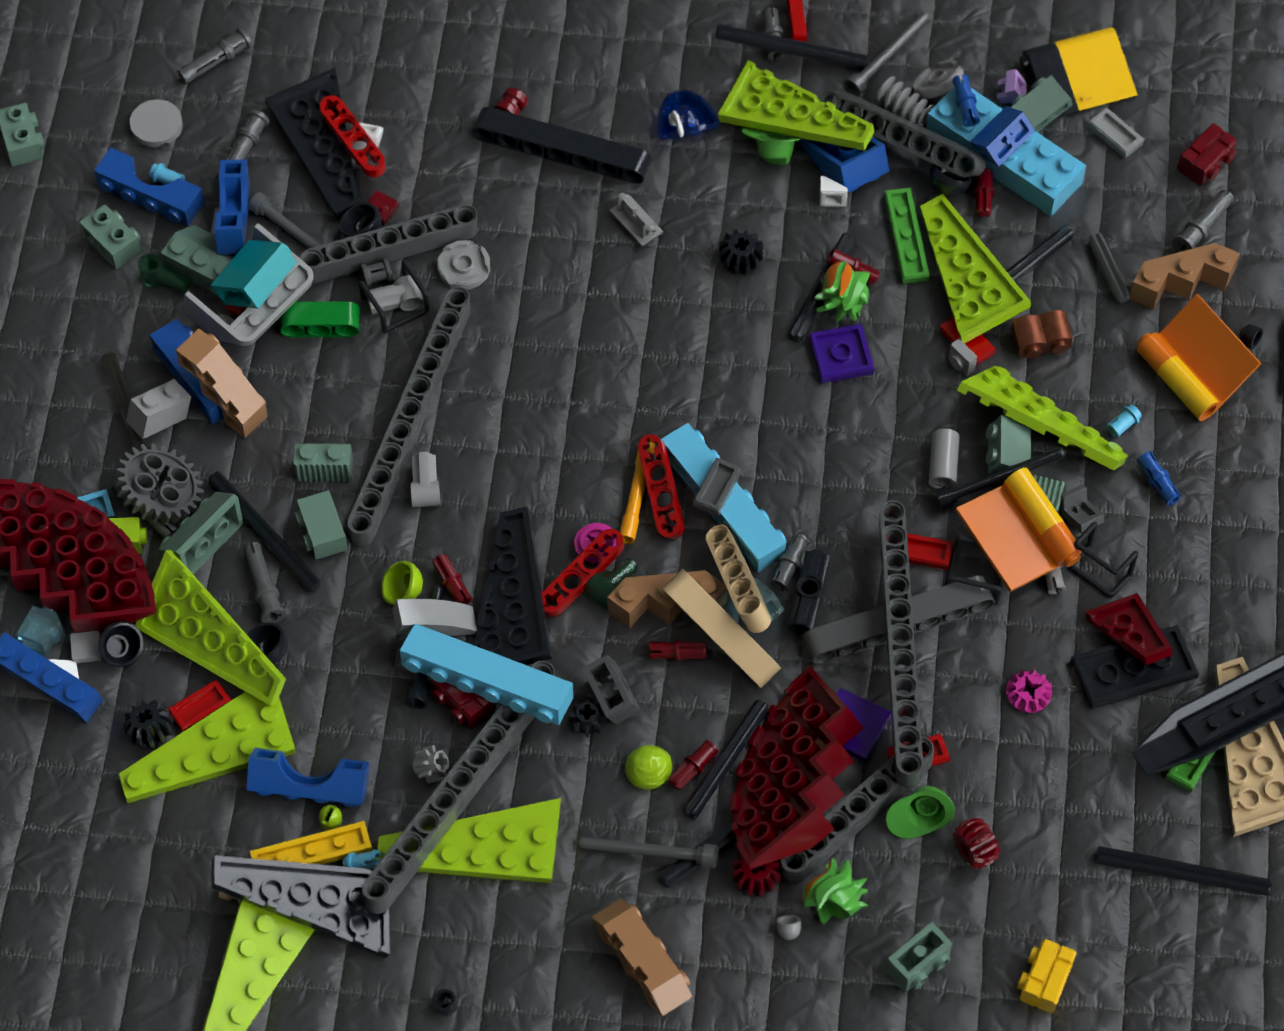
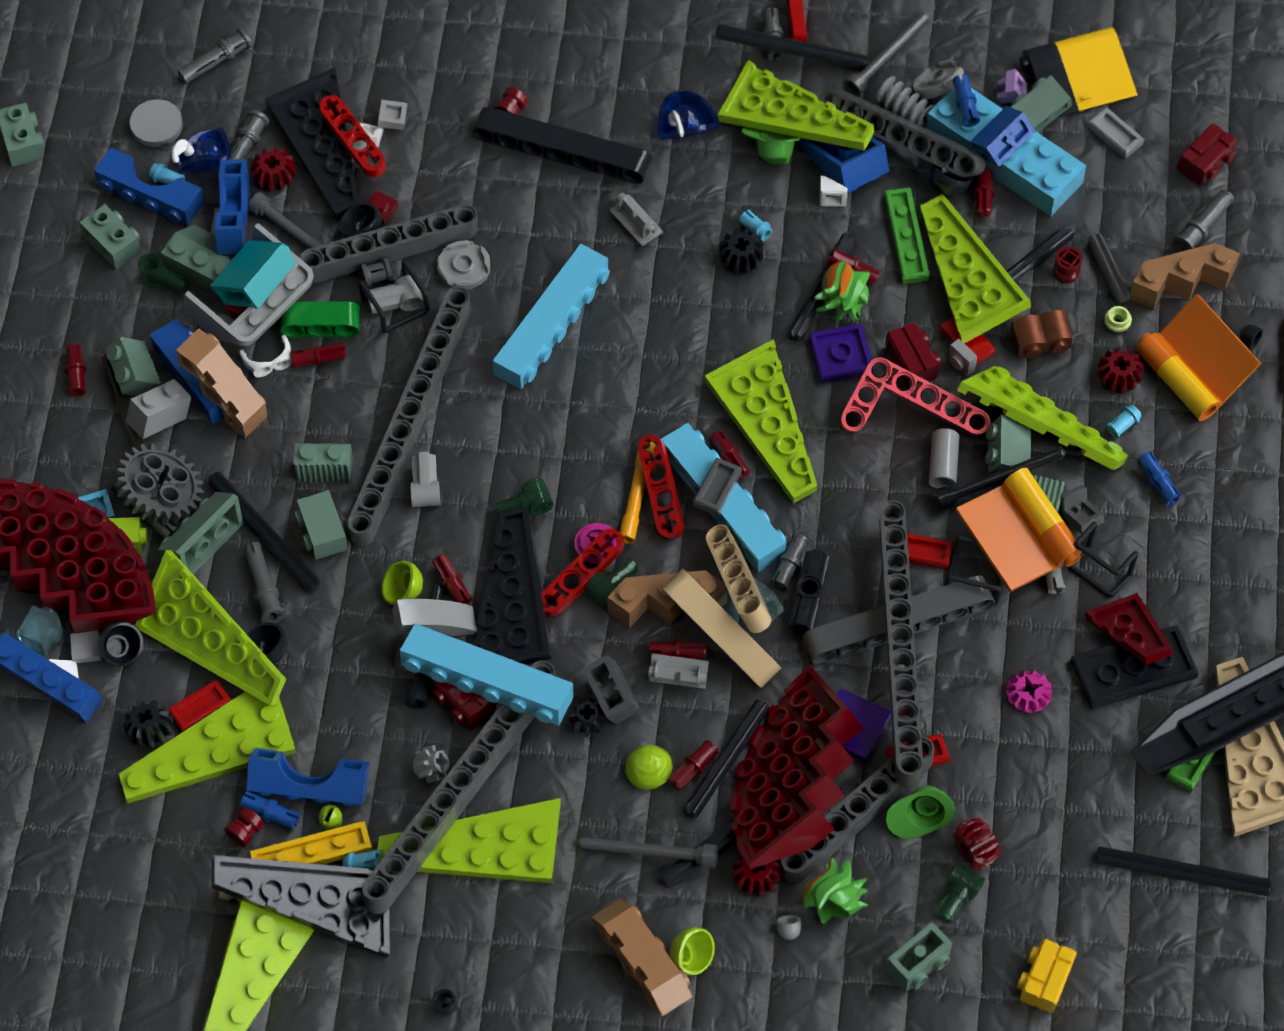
none -> dark red axle [65,343,87,397]
none -> sand green brick [106,336,161,397]
none -> clear blue hat [172,127,232,172]
none -> dark red wheel [223,806,265,848]
none -> white cap [239,335,292,378]
none -> blue pin [239,791,301,831]
none -> dark red gear [250,146,296,192]
none -> dark red axle [291,343,346,368]
none -> light grey plate [378,100,408,130]
none -> medium azure brick [493,244,610,389]
none -> clear green pin [495,478,554,516]
none -> light grey hinge [648,653,709,689]
none -> lime piece [670,927,715,976]
none -> lime wing [704,339,817,504]
none -> dark red axle [708,430,750,480]
none -> medium azure pin [738,210,772,241]
none -> coral beam [840,358,990,436]
none -> dark red brick [885,322,941,388]
none -> clear green pin [935,863,985,924]
none -> dark red wheel [1053,247,1083,284]
none -> dark red gear [1097,347,1144,395]
none -> yellowish green plate [1104,306,1132,332]

